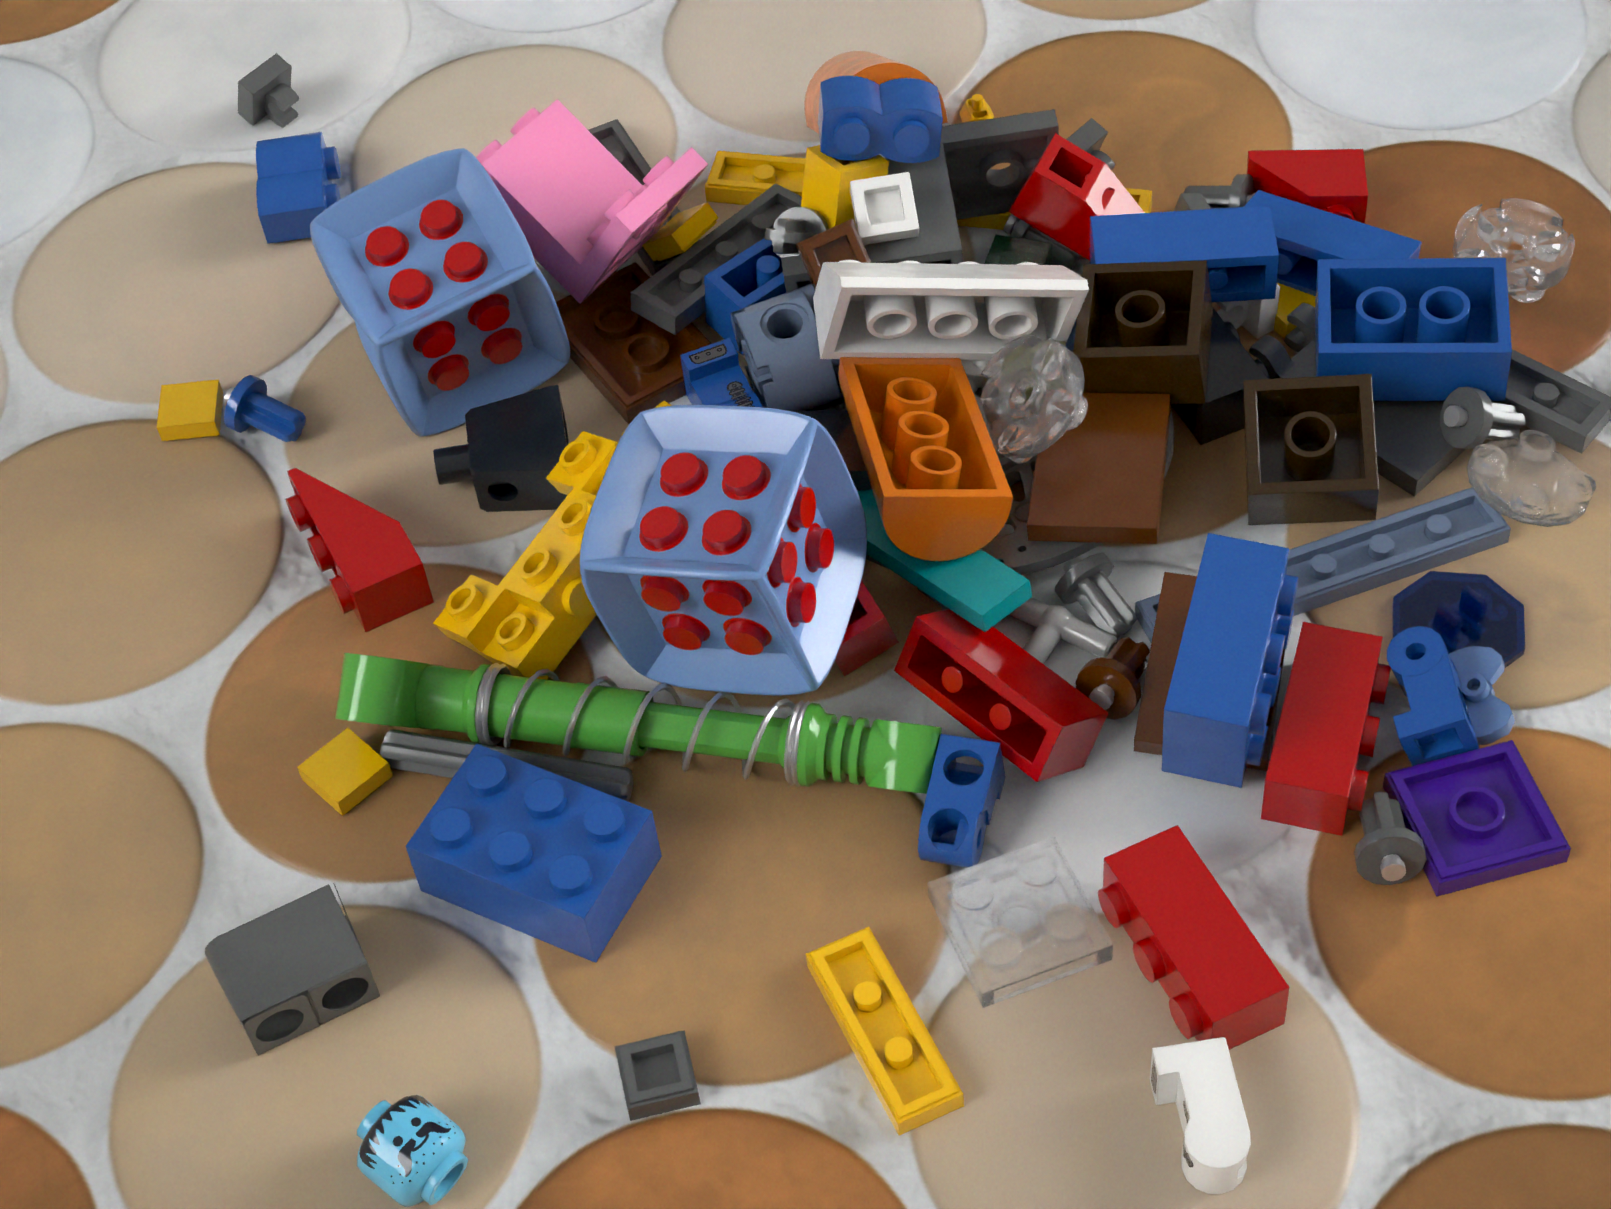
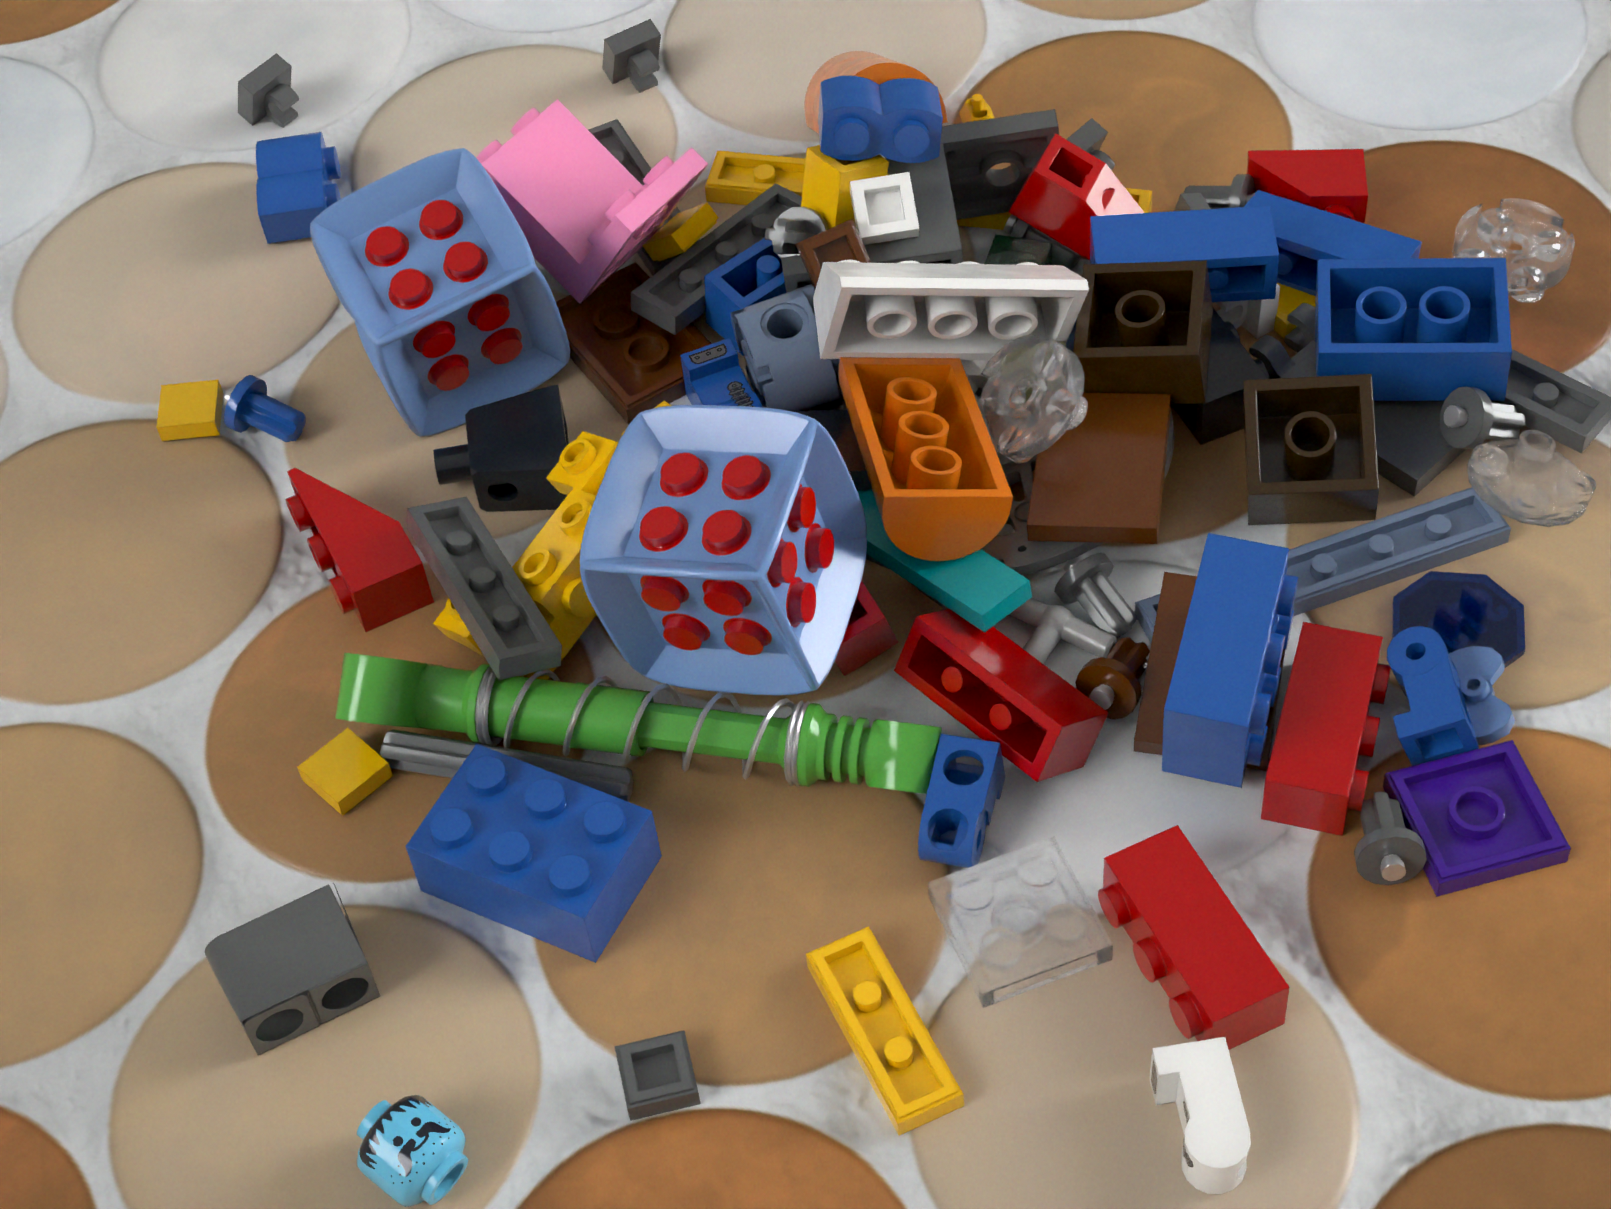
none -> dark grey plate [407,497,562,680]
none -> dark grey tile [602,19,661,93]

